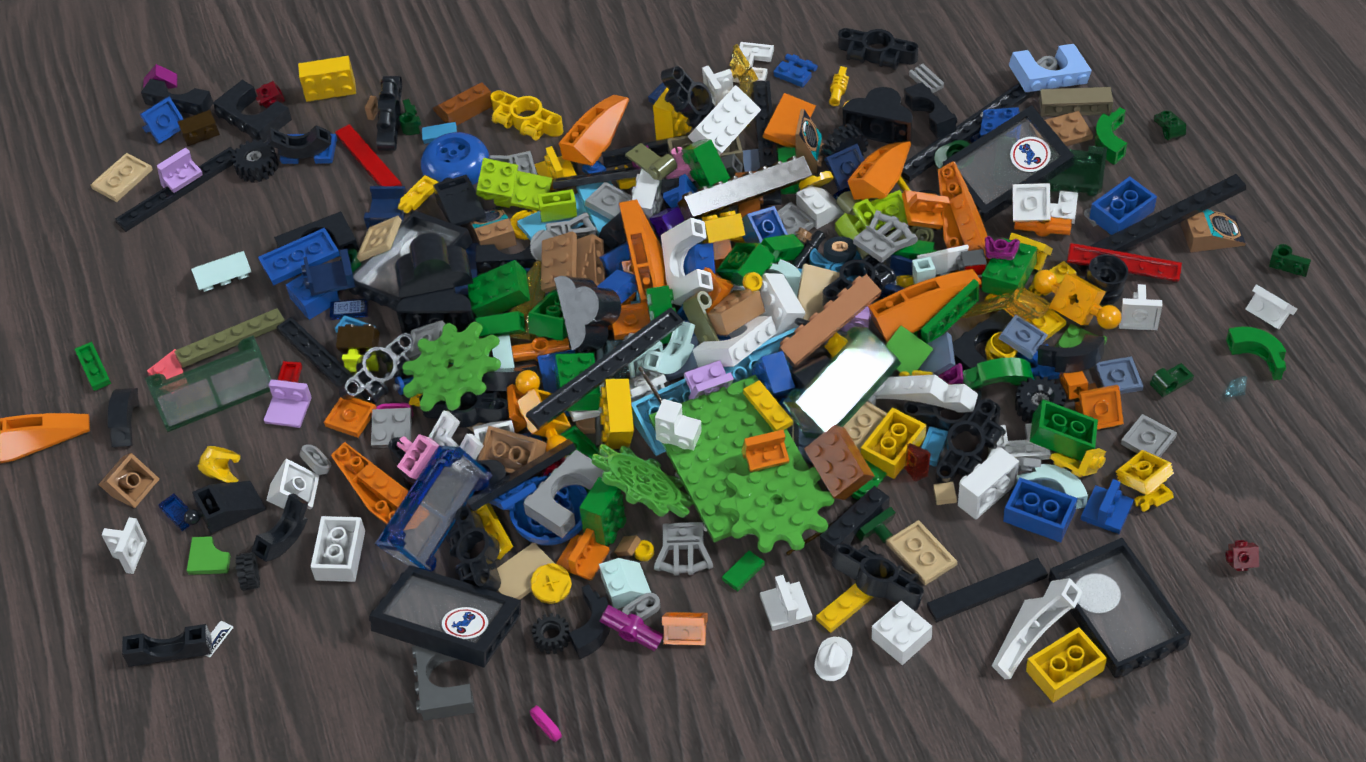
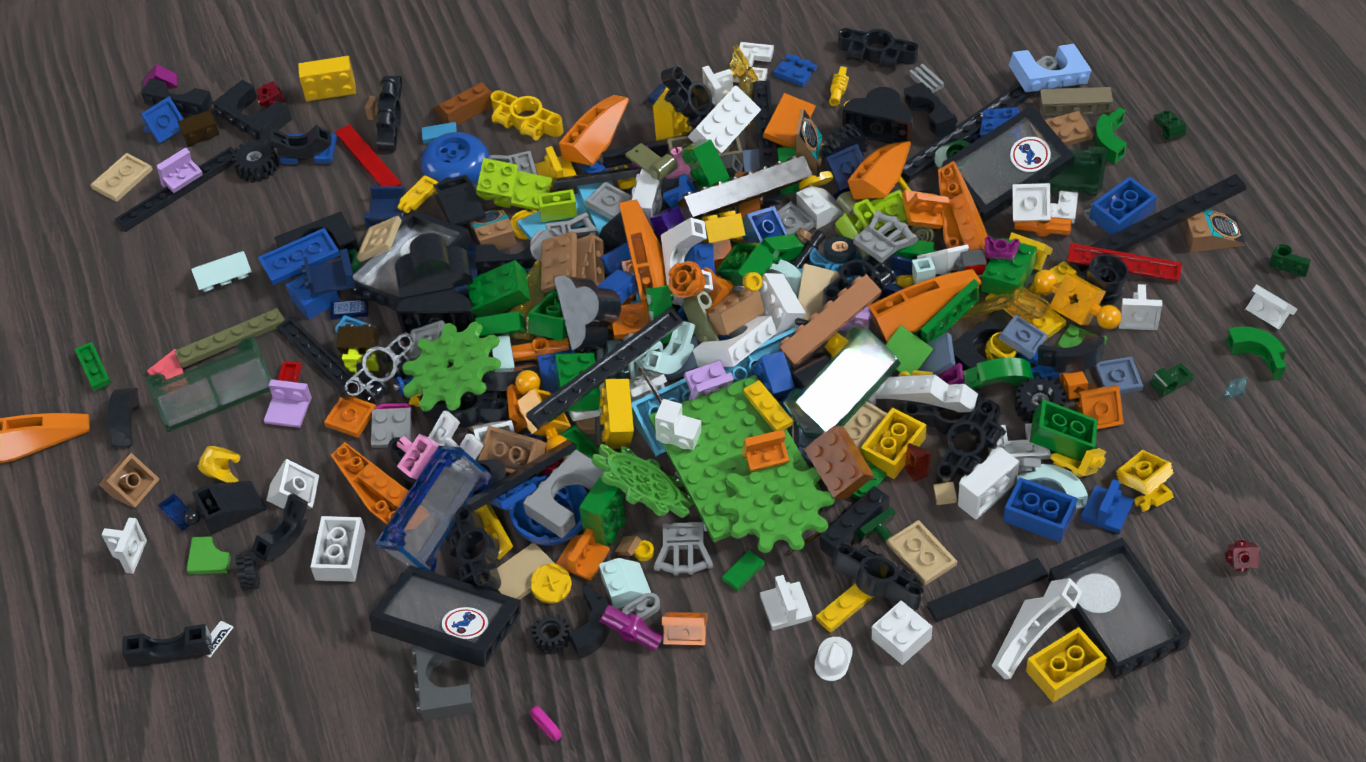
light grey plate [300,445,331,475] -> none
dark green plate [399,99,422,135] -> none
dark azure tile [921,427,948,467] -> none
light grey plate [1121,414,1177,457] -> none
none -> orange cone [668,261,706,298]

